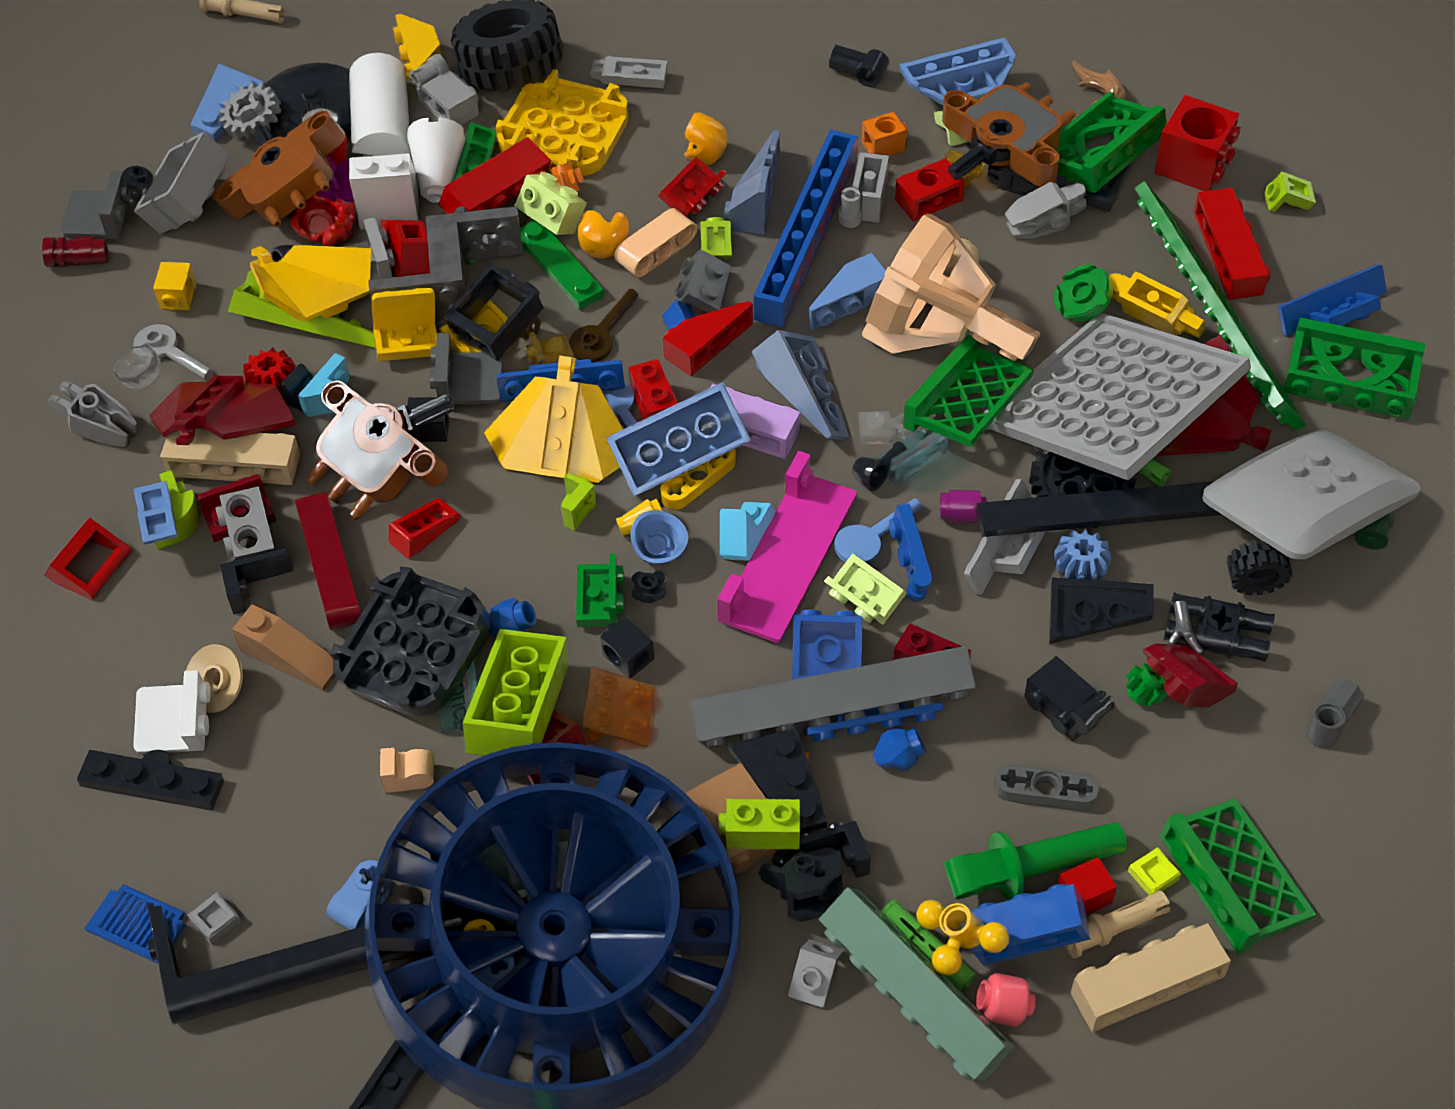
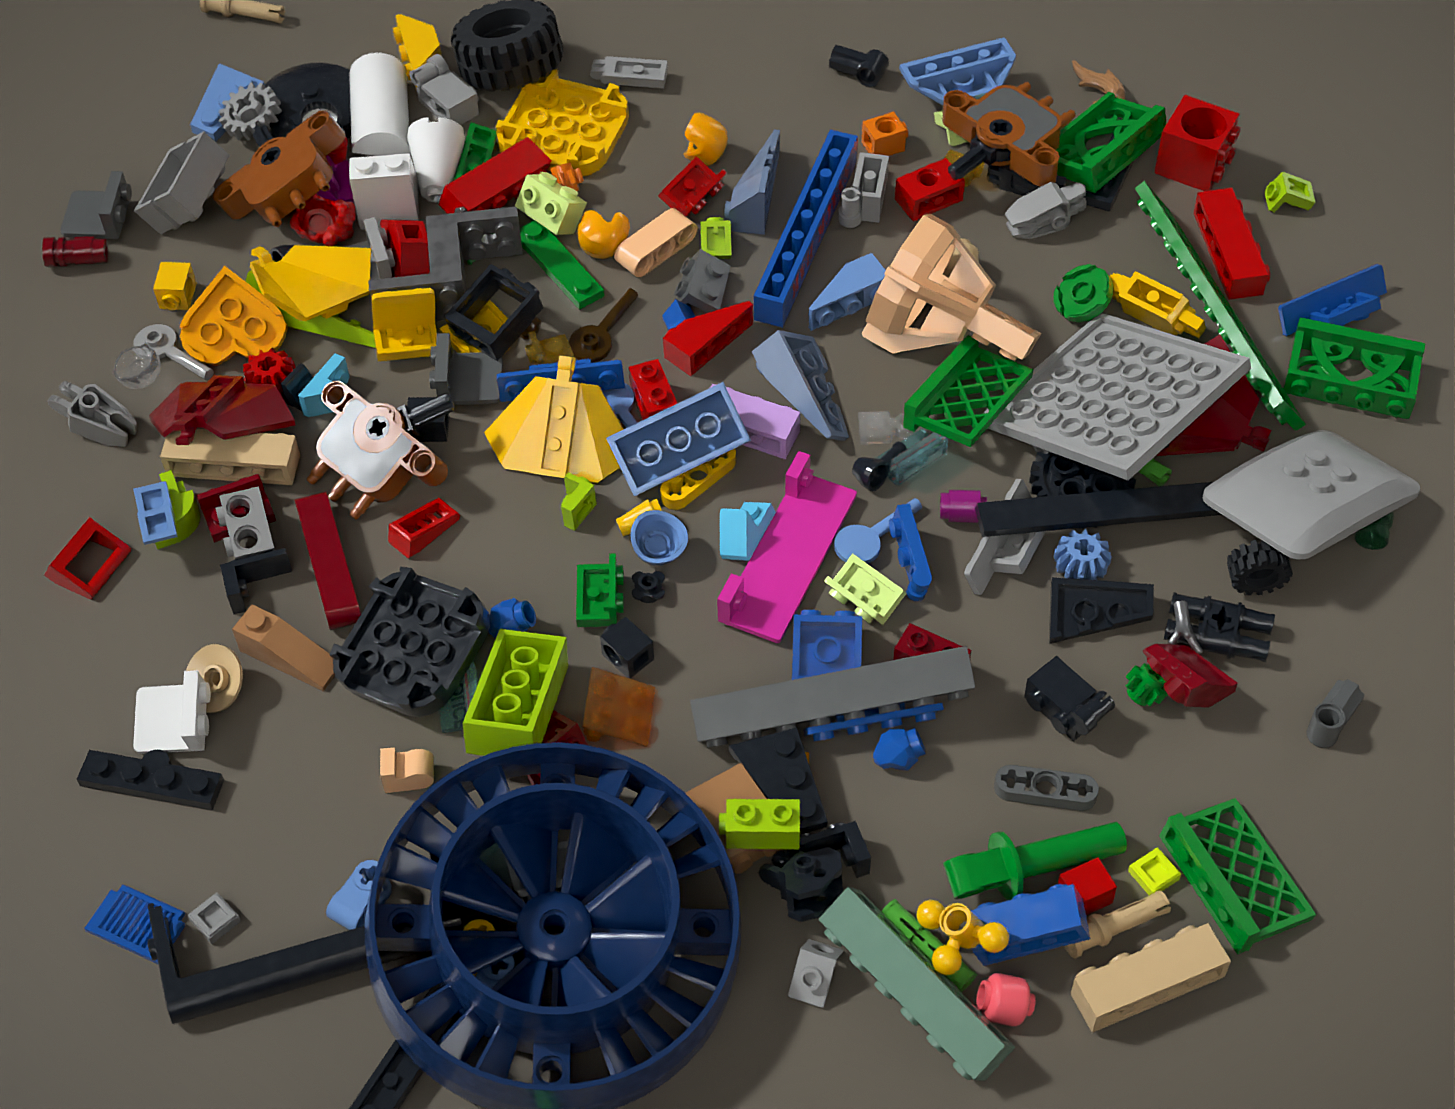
black plate [122,166,153,201] -> none
none -> light orange plate [180,266,288,366]

